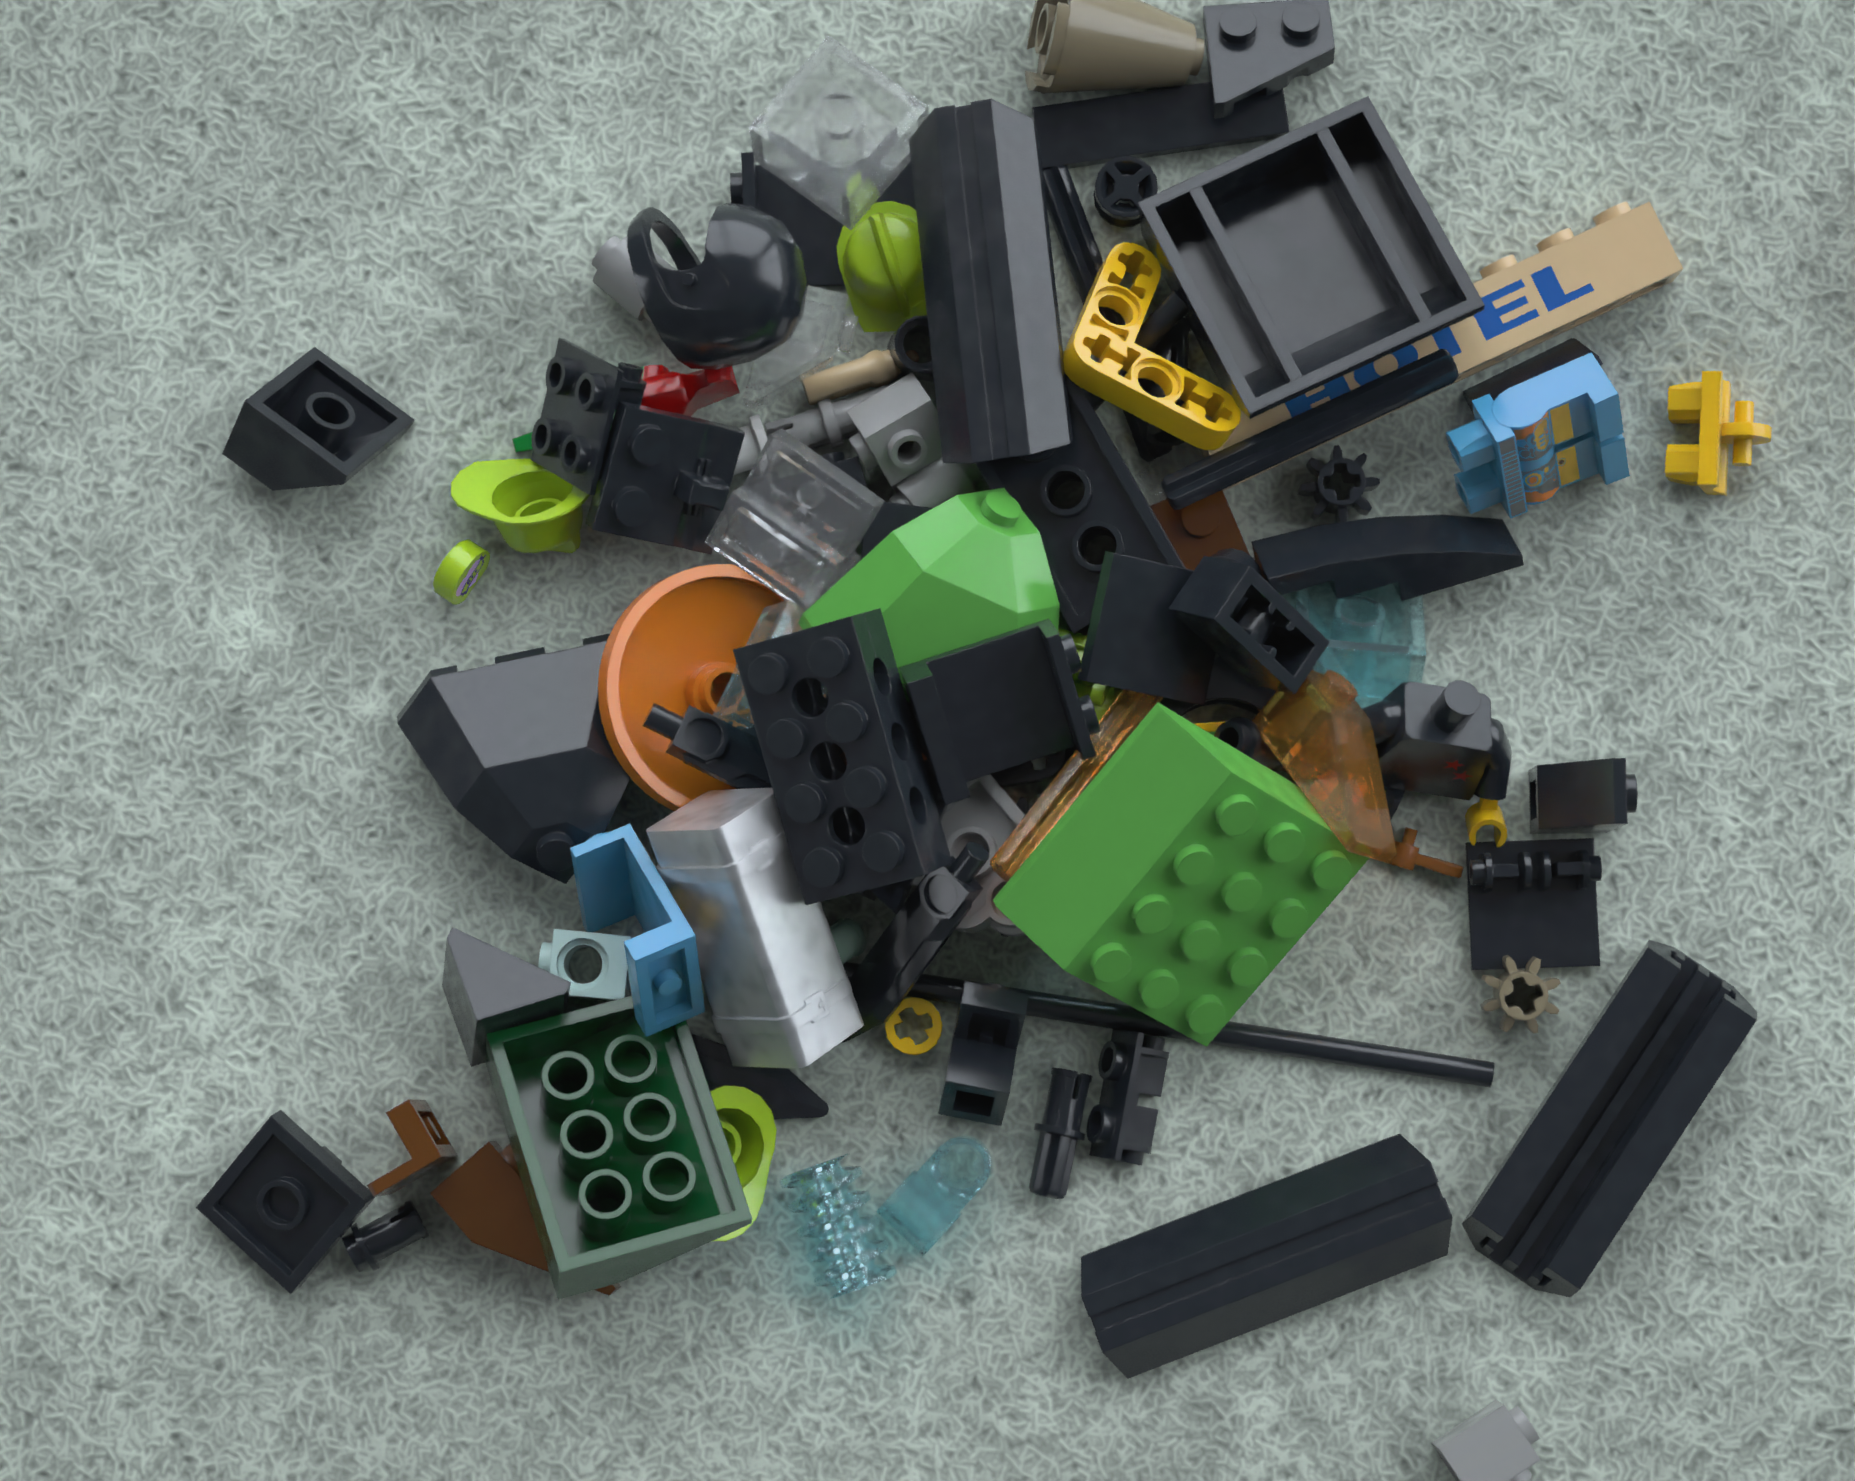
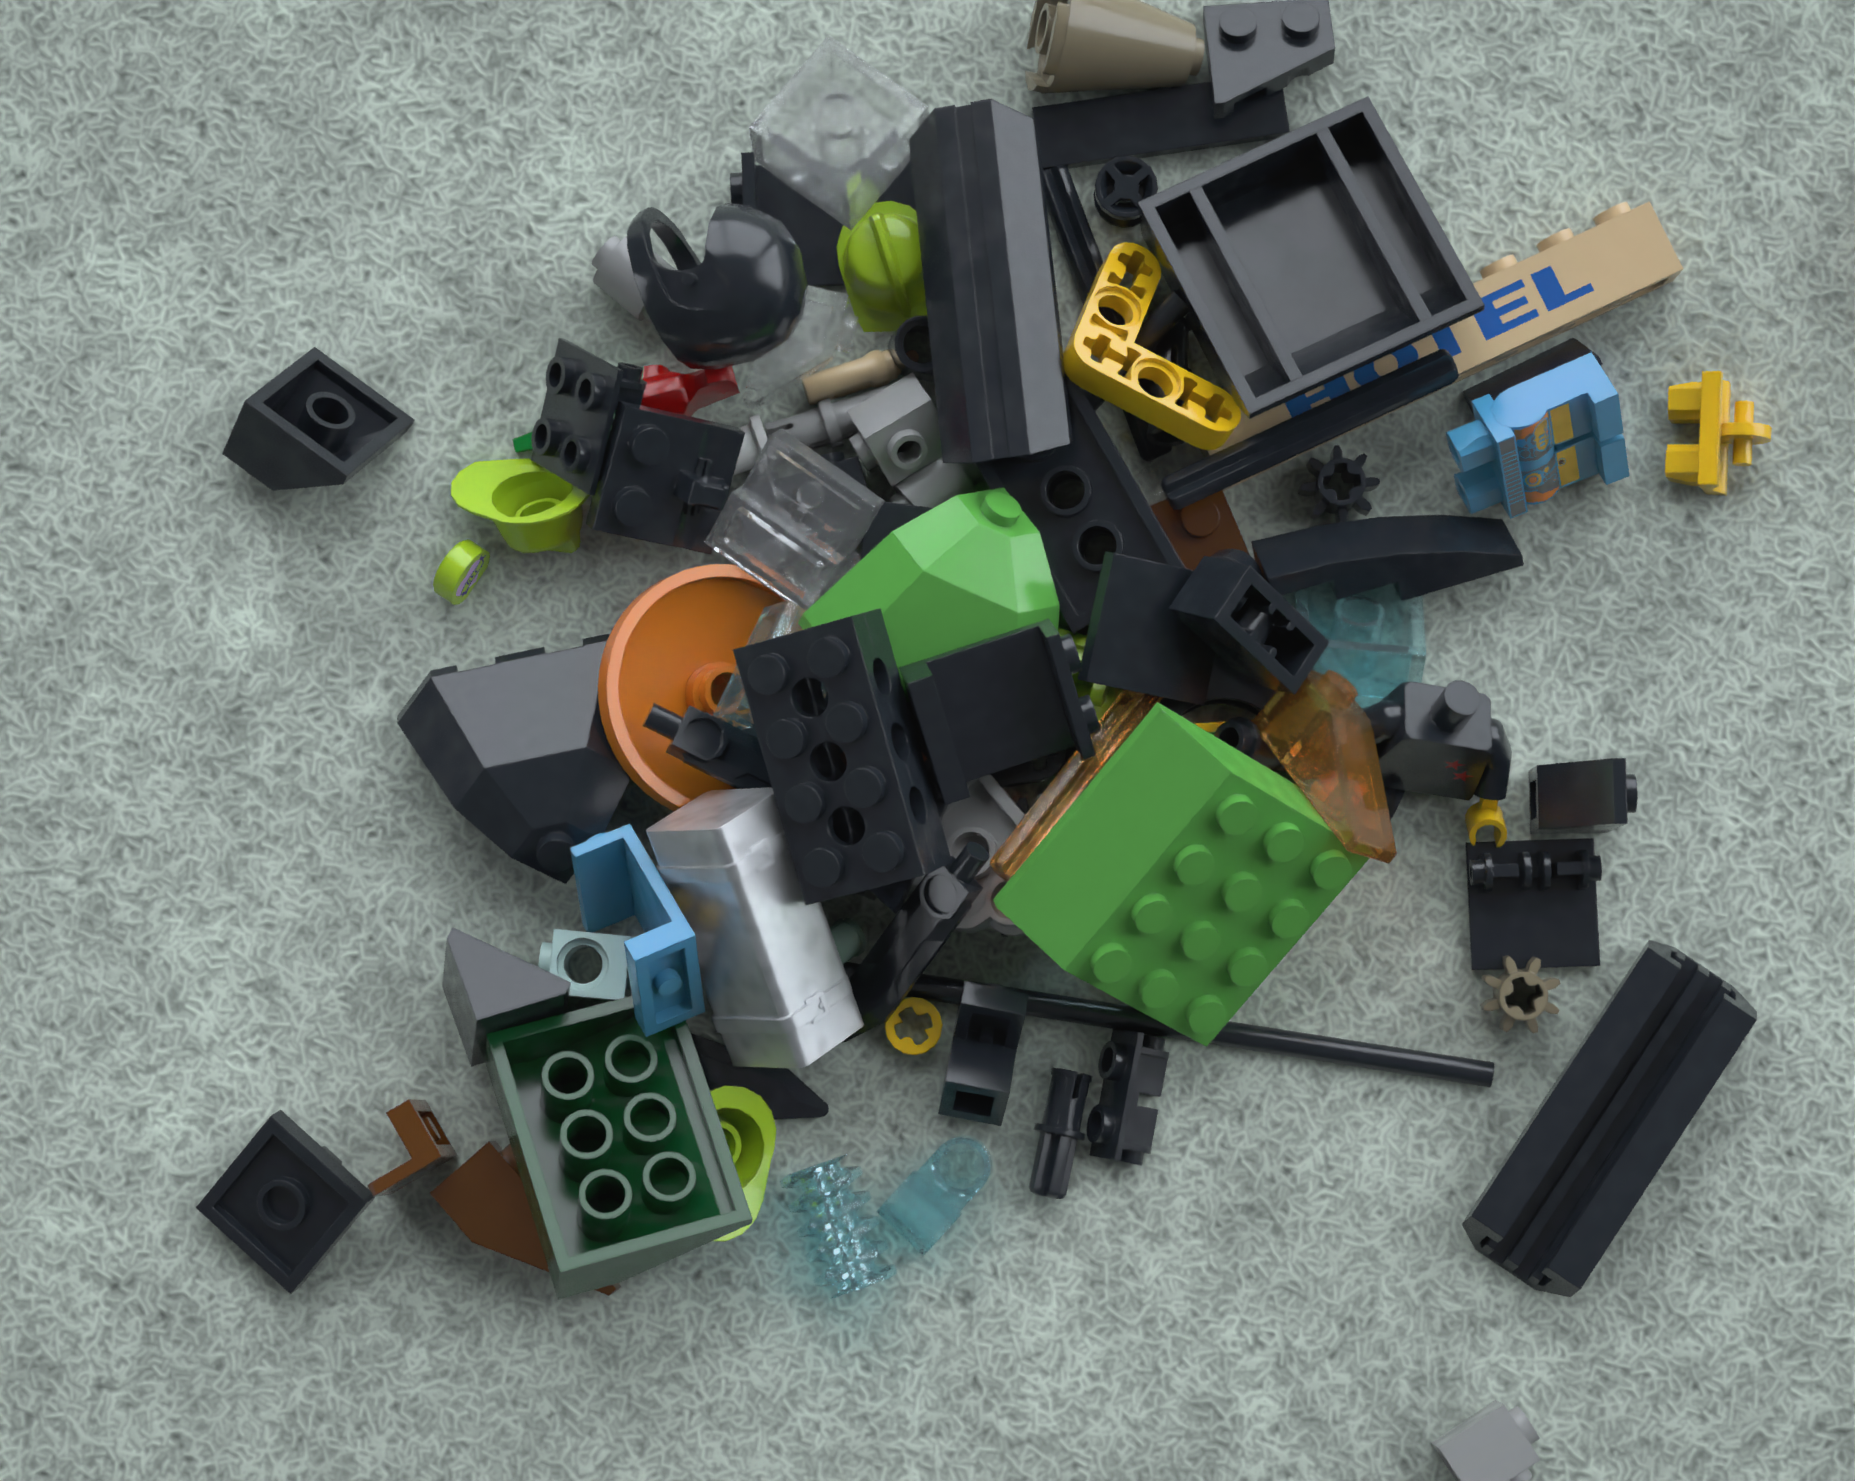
black pin [342,1200,429,1272] -> none
black piece [1081,1134,1453,1379] -> none
dark orange piece [1359,827,1464,878] -> none

